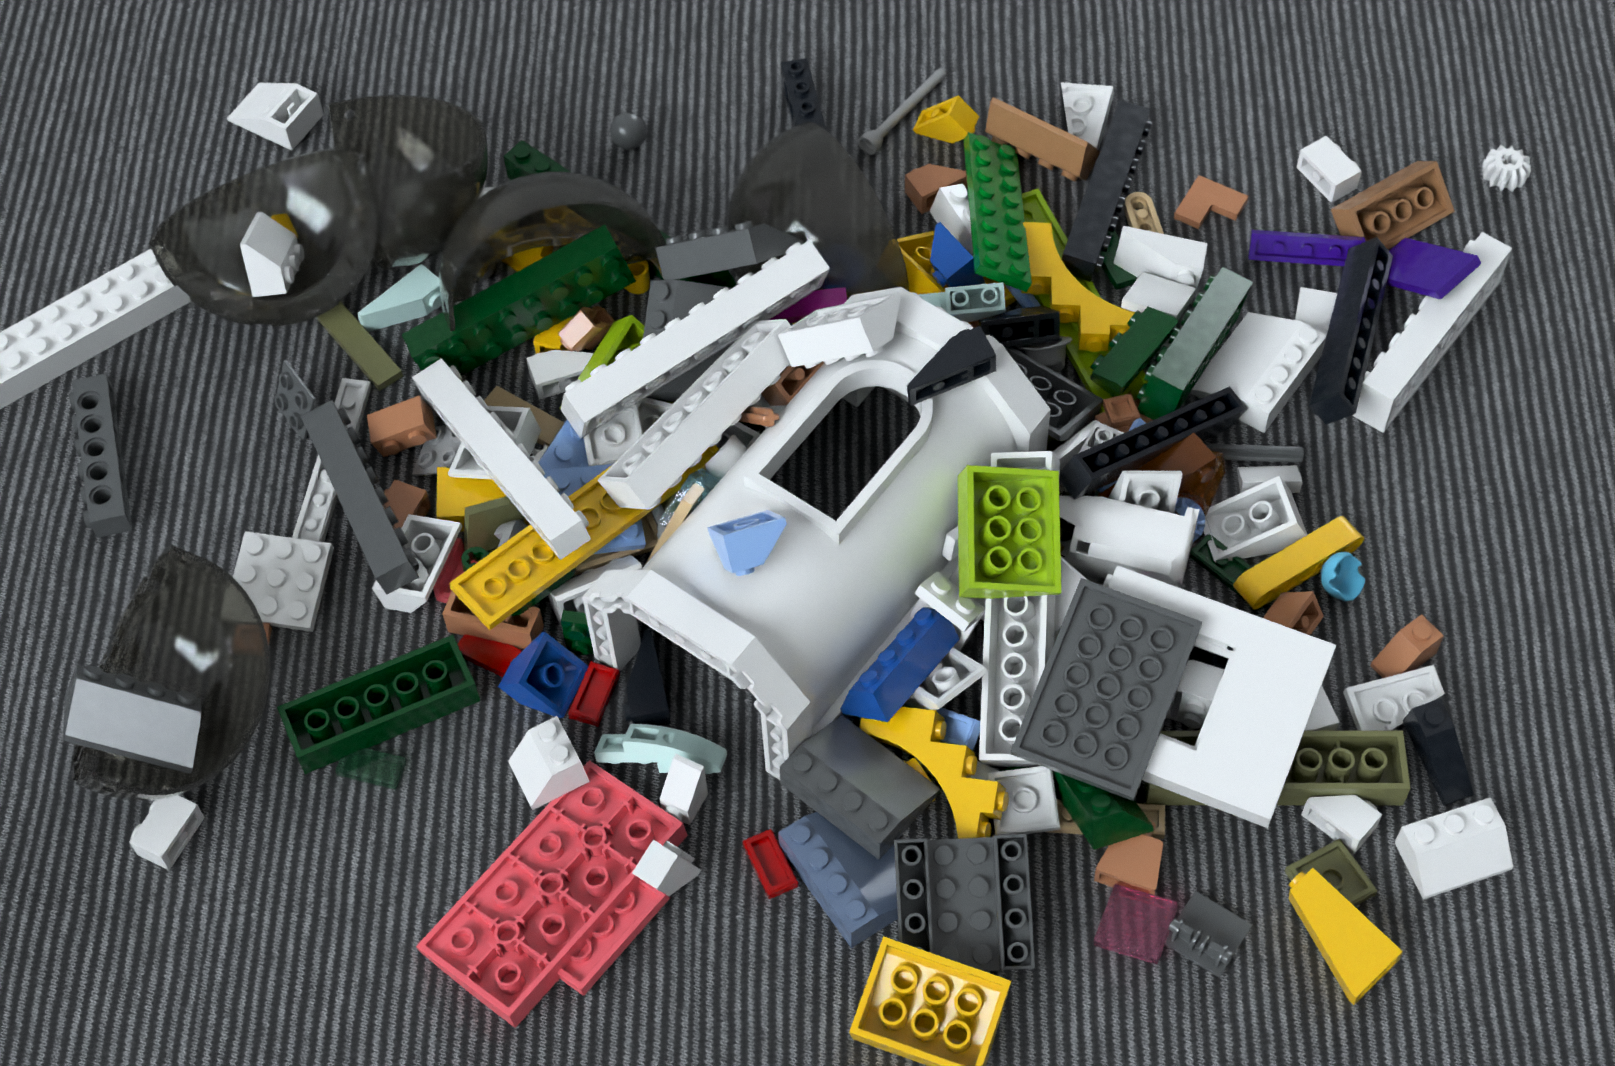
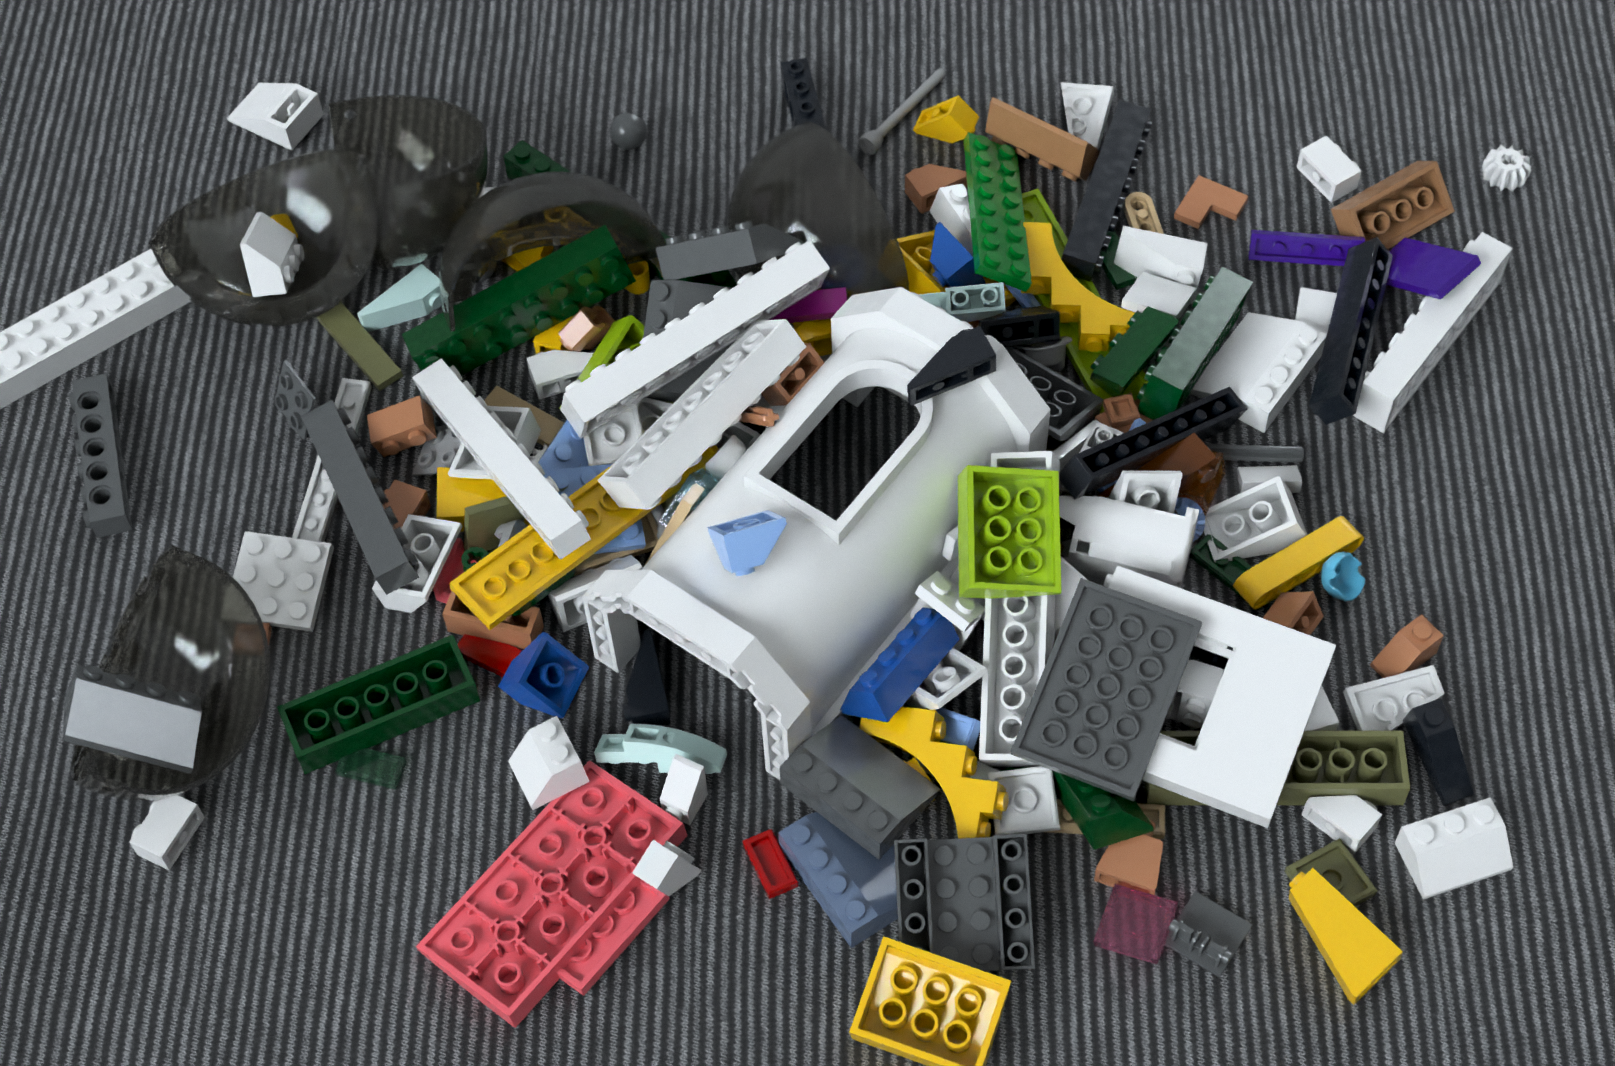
dark green plate [561,610,594,655] -> none
red tile [568,661,620,727] -> none
white slope [778,293,901,368] -> none

